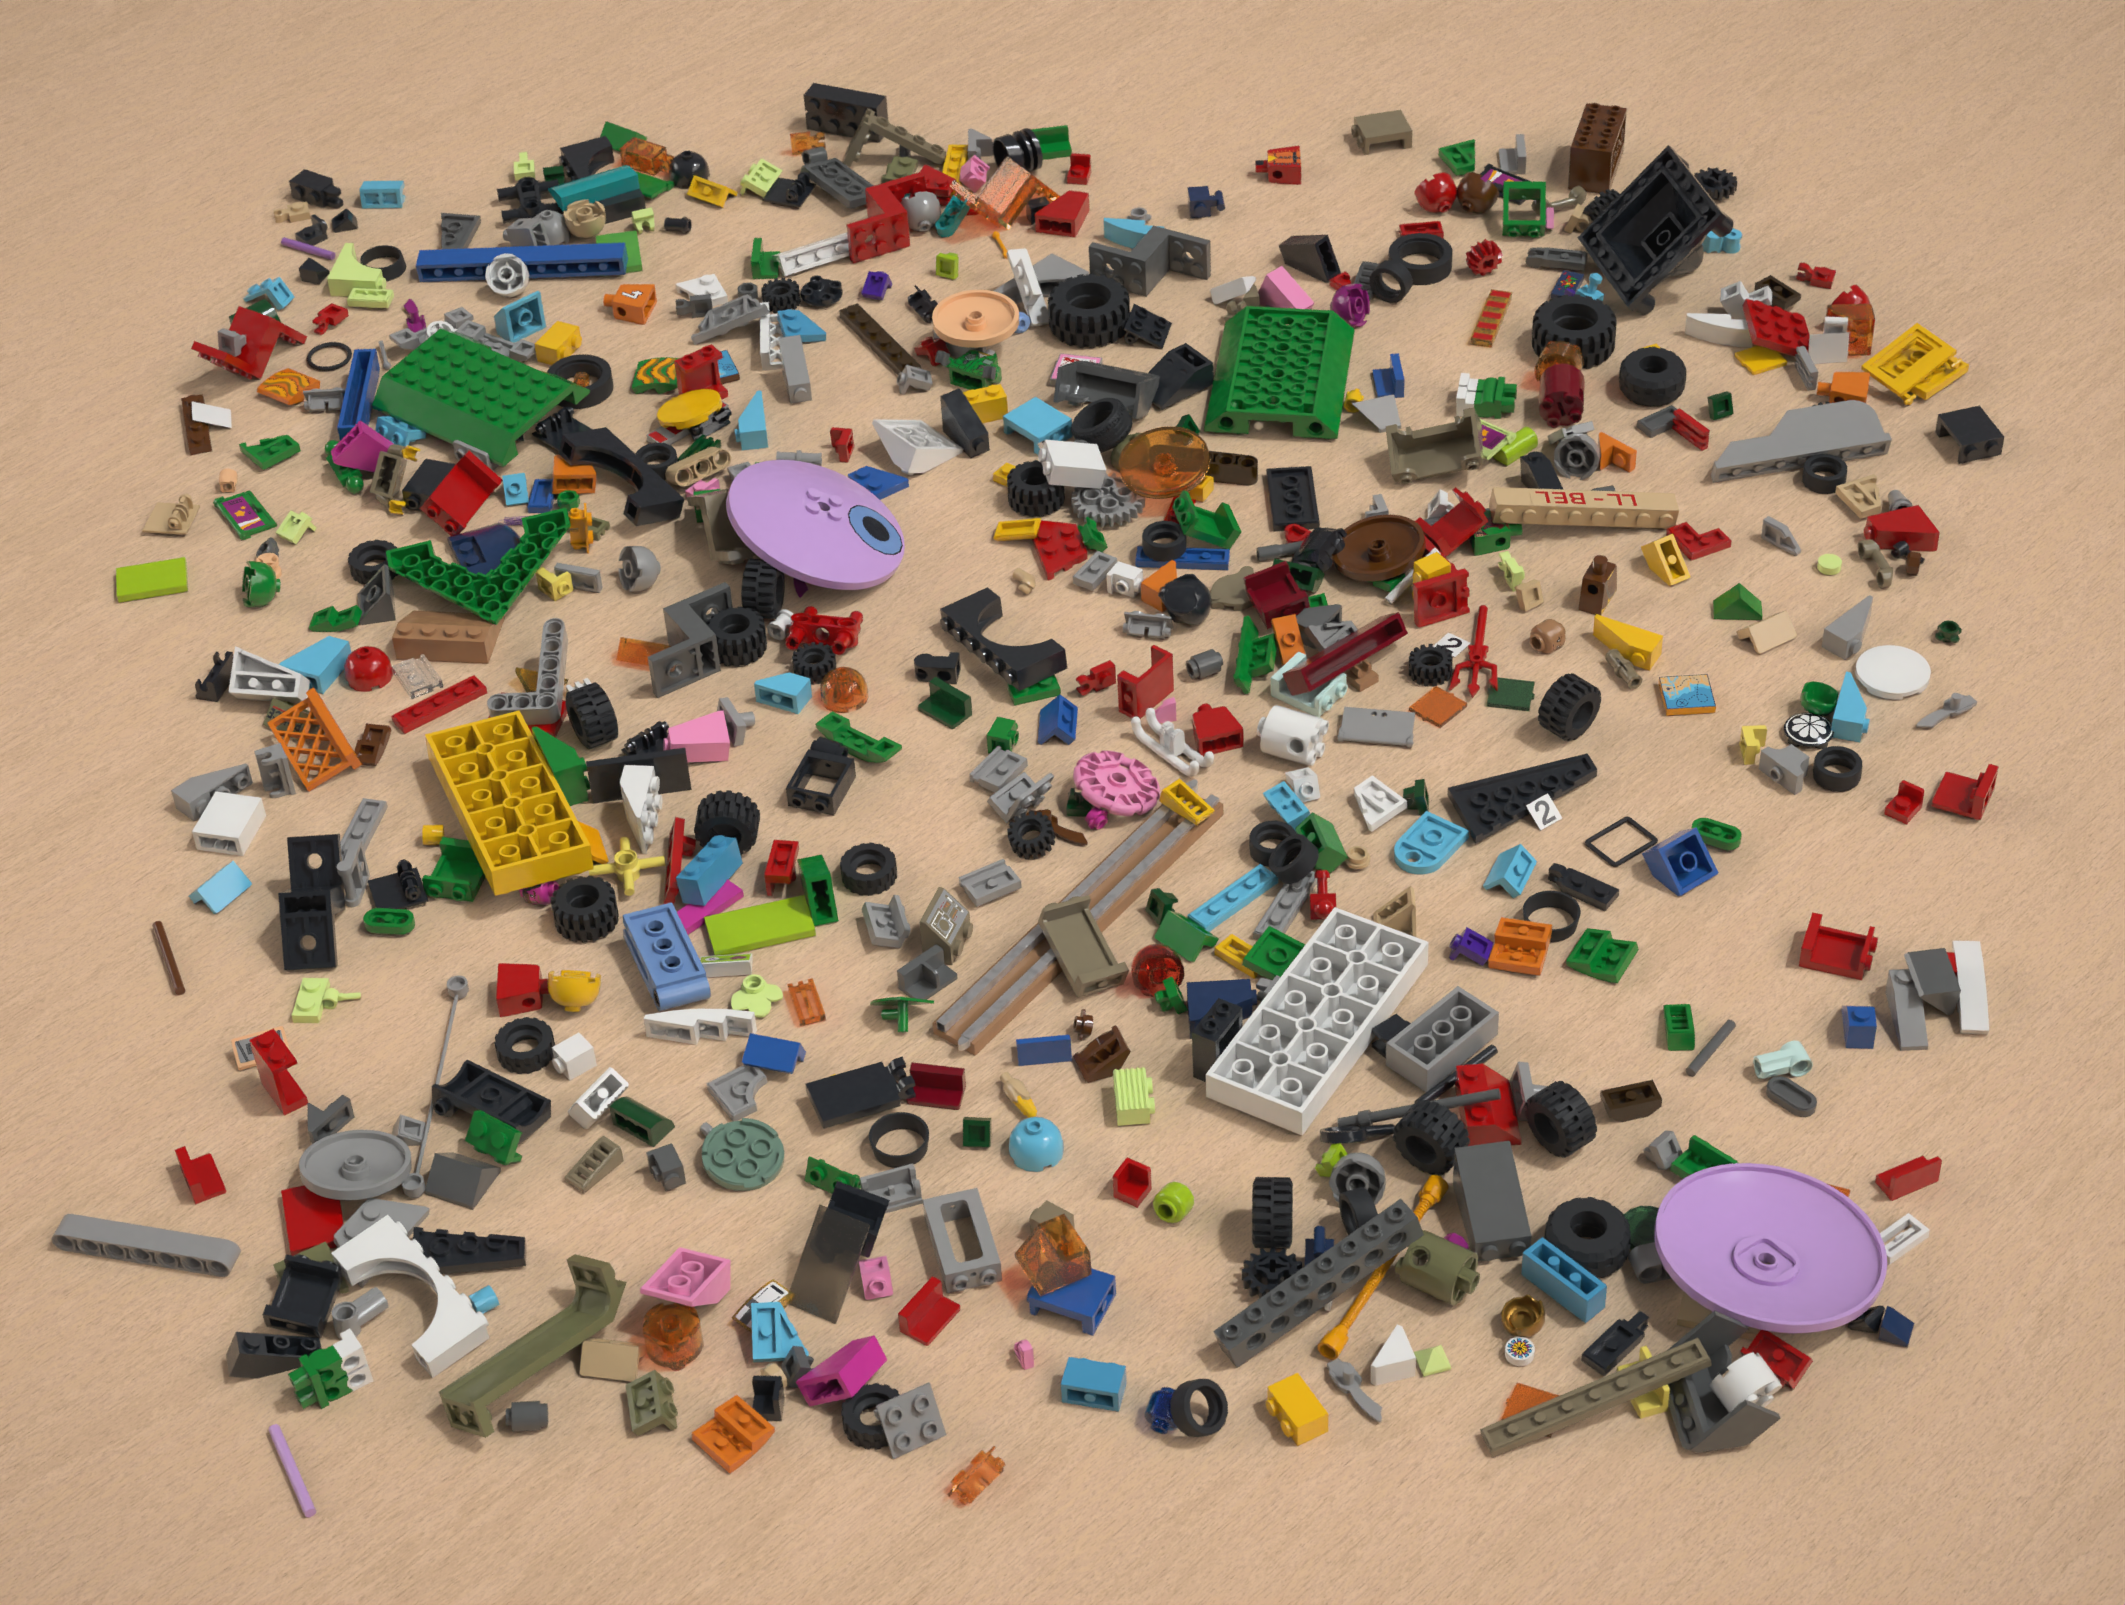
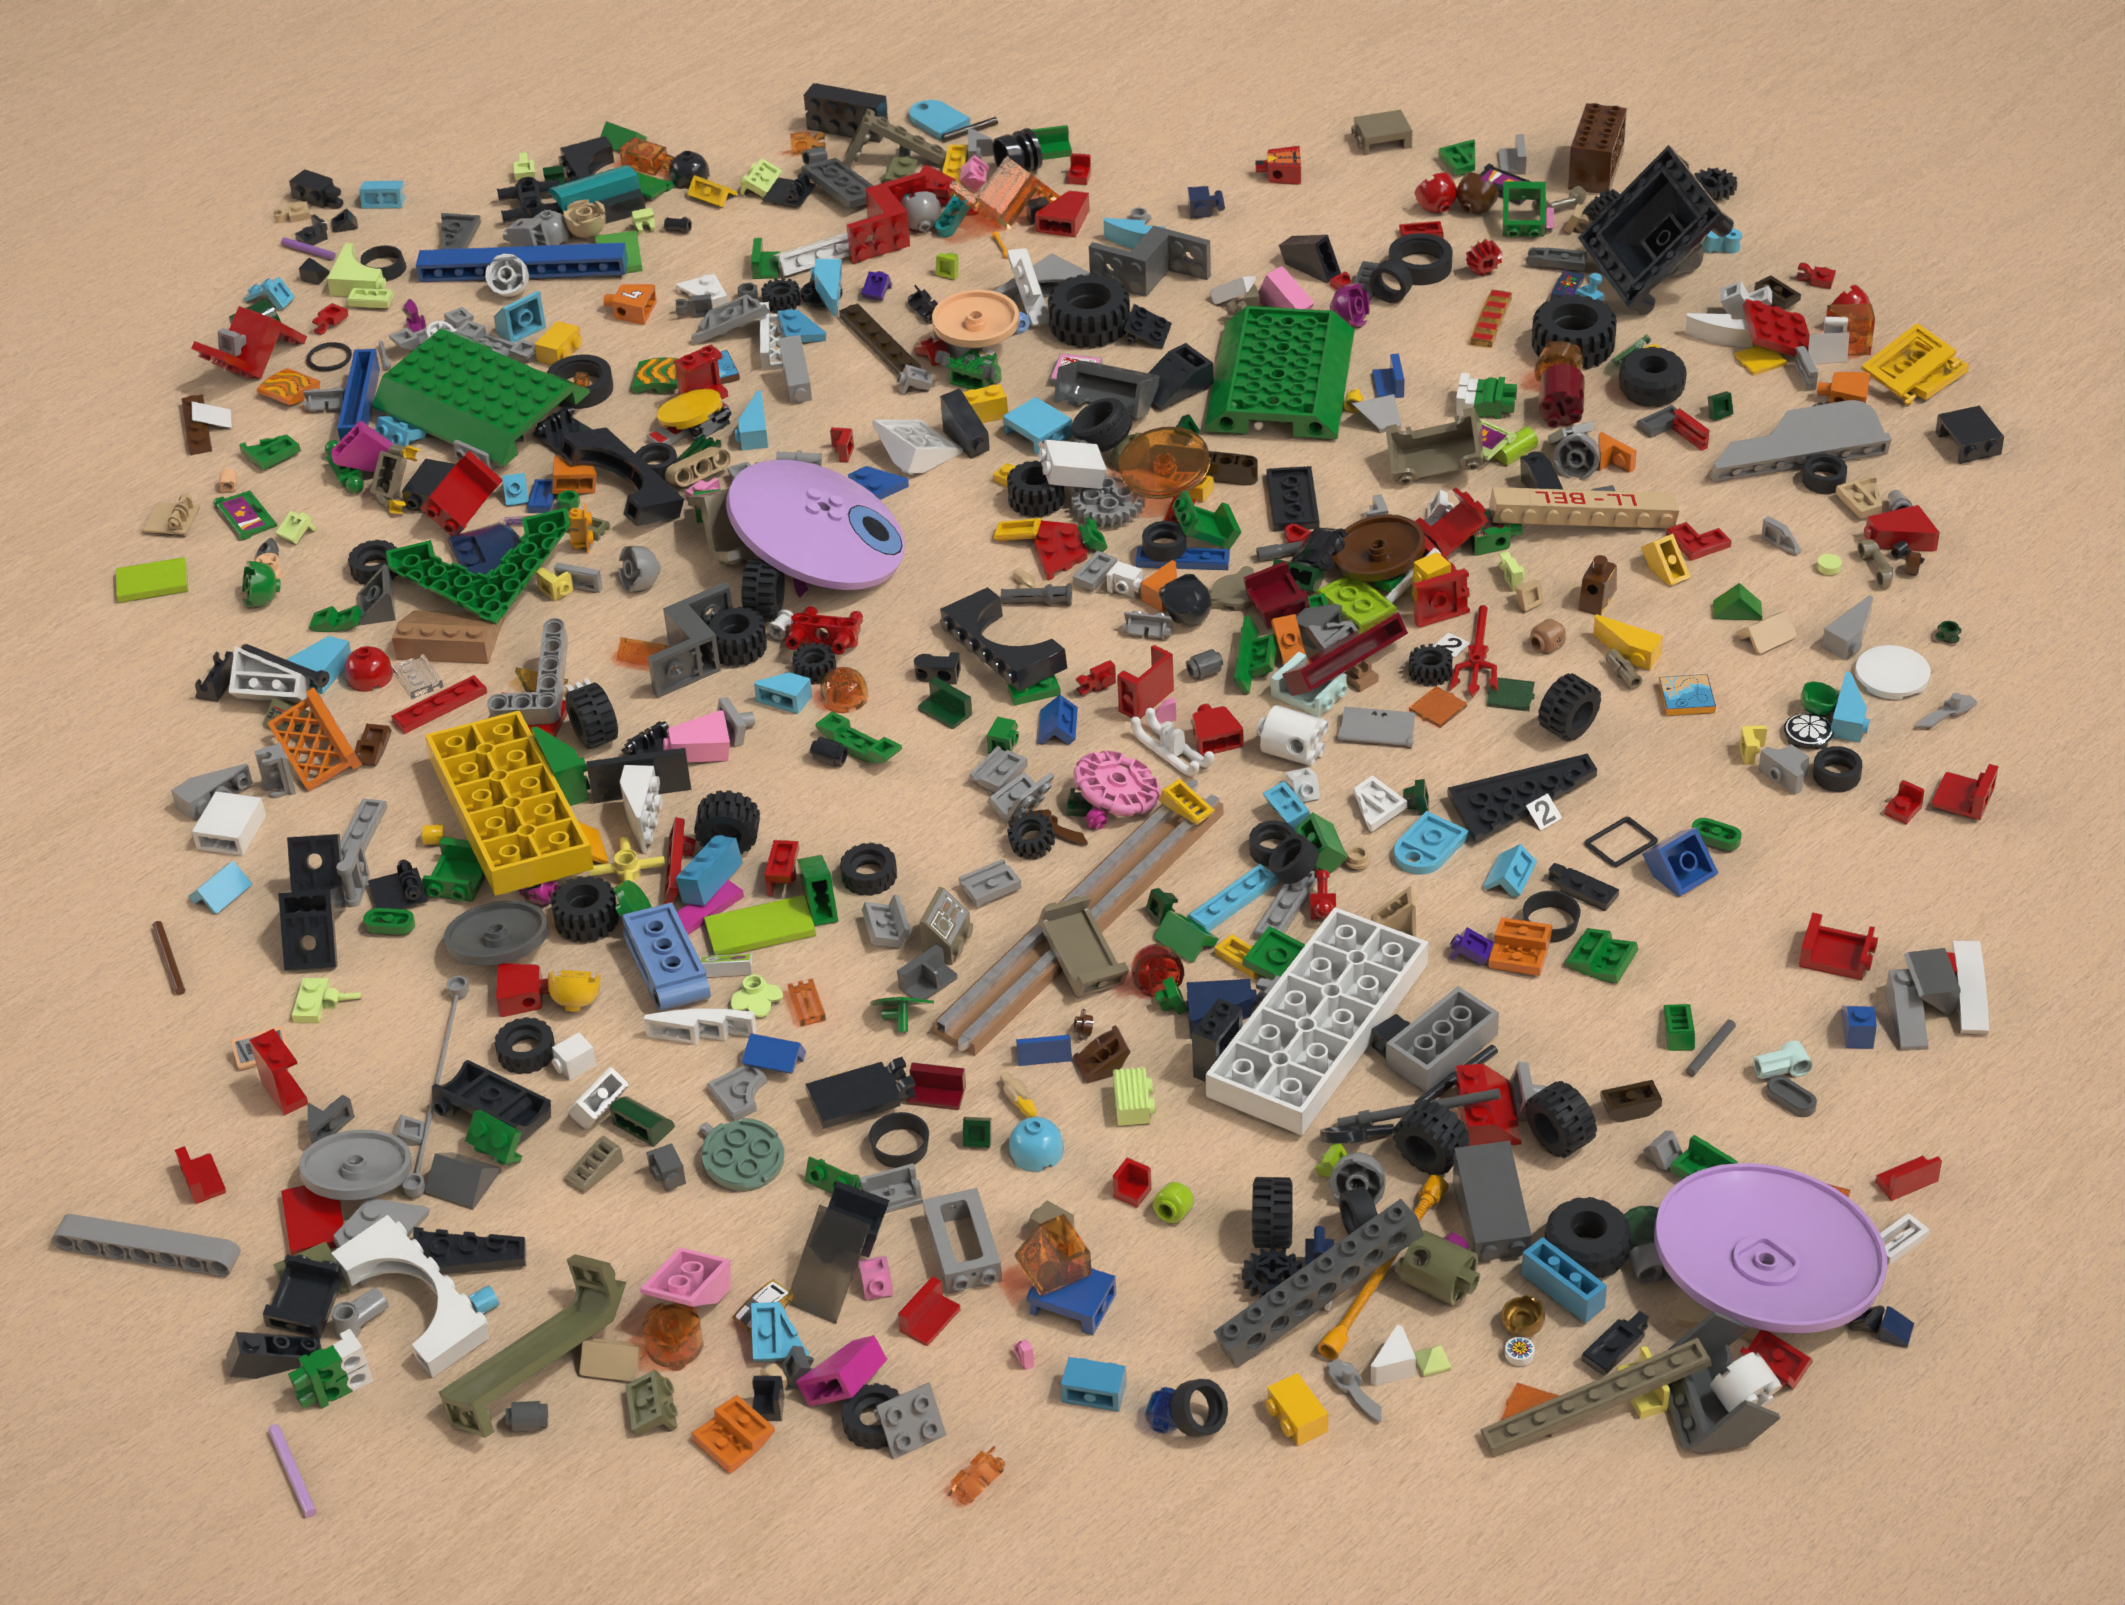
black window [786,749,856,815] -> none
none -> black bar [241,644,330,688]
none -> dark grey dish [444,901,549,966]
none -> green tile [613,880,652,918]
none -> medium azure slope [811,259,842,316]
none -> medium azure tile [909,100,970,140]
none -> dark brown bar [941,117,998,142]
none -> dark grey pin [1001,583,1072,605]
none -> lime tile [1316,576,1397,629]
none -> clear green tile [1611,334,1651,366]

